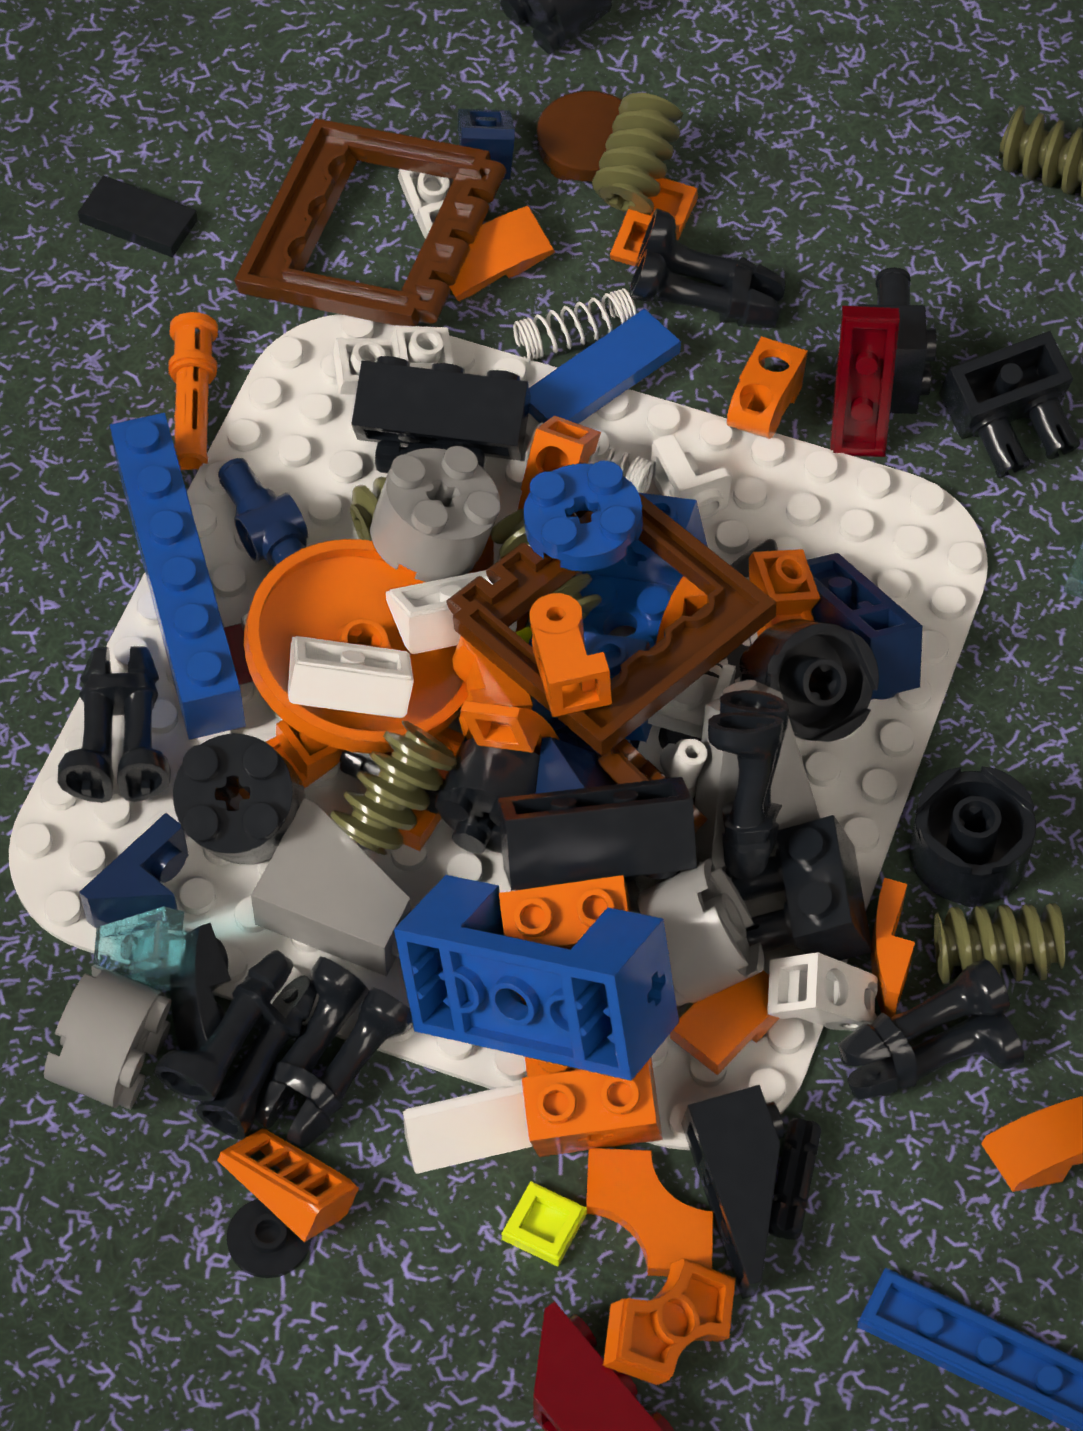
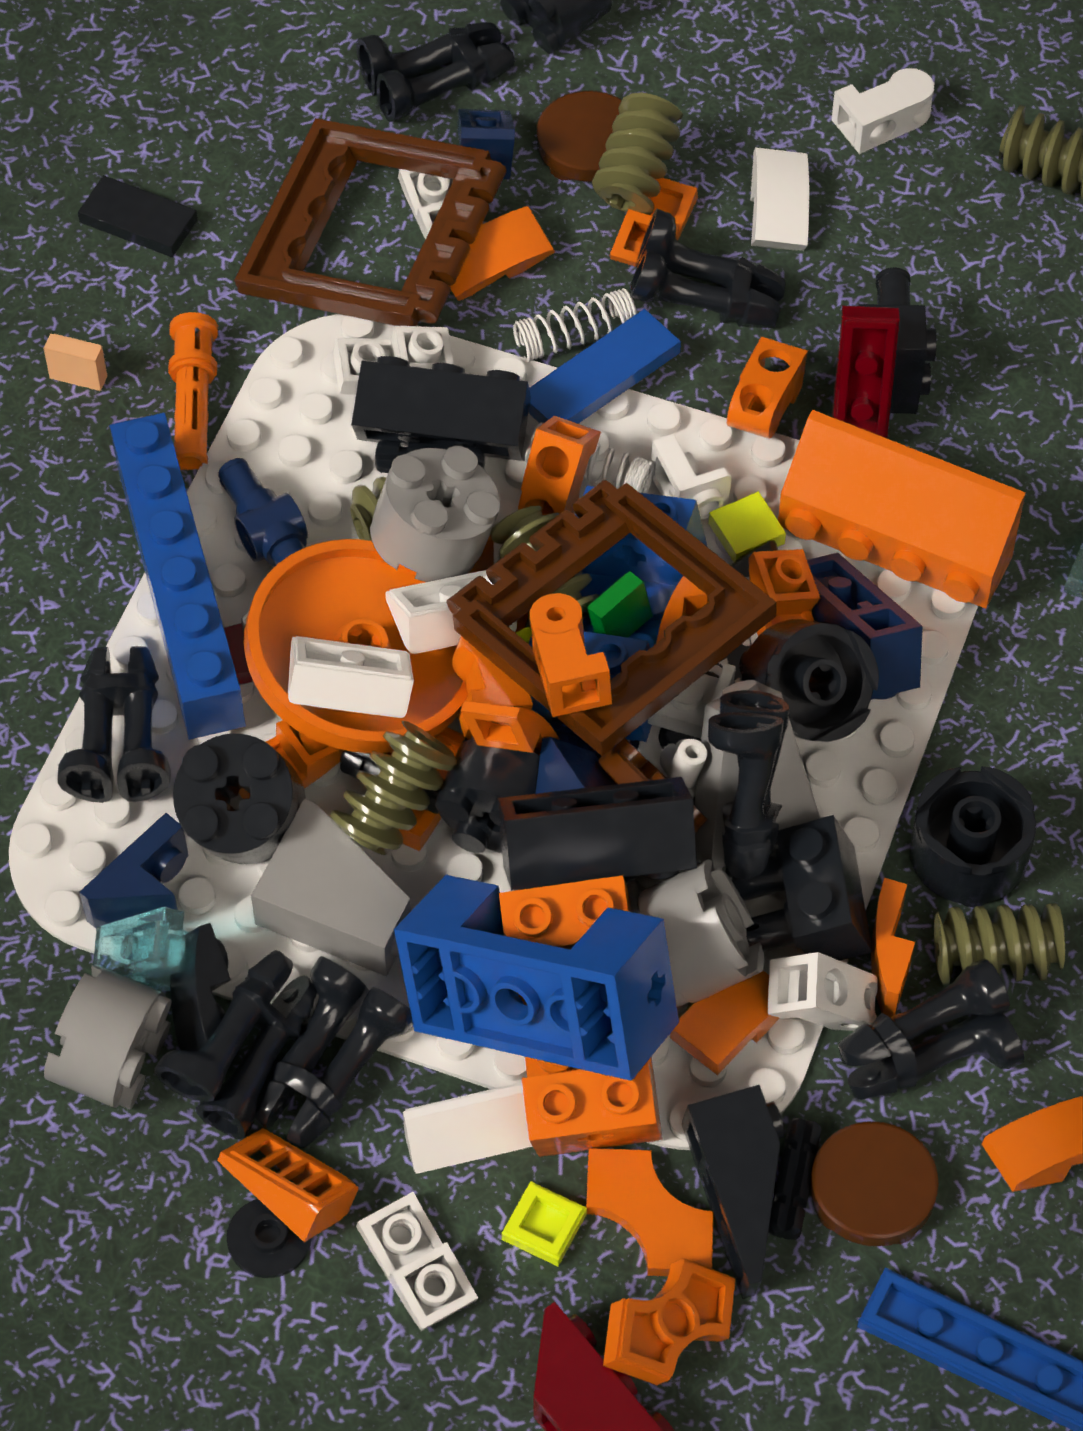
blue plate [524,461,643,571] -> none
black brick [939,331,1080,478] -> none
none -> light nougat tile [44,334,107,391]
none -> black piece [356,22,515,122]
none -> white slope [356,1192,478,1331]
none -> green tile [587,571,653,638]
none -> neon yellow tile [708,491,786,562]
none -> white slope [750,148,809,251]
none -> orange slope [778,410,1026,609]
none -> reddish brown tile [811,1121,939,1246]
none -> white leg [831,68,934,154]

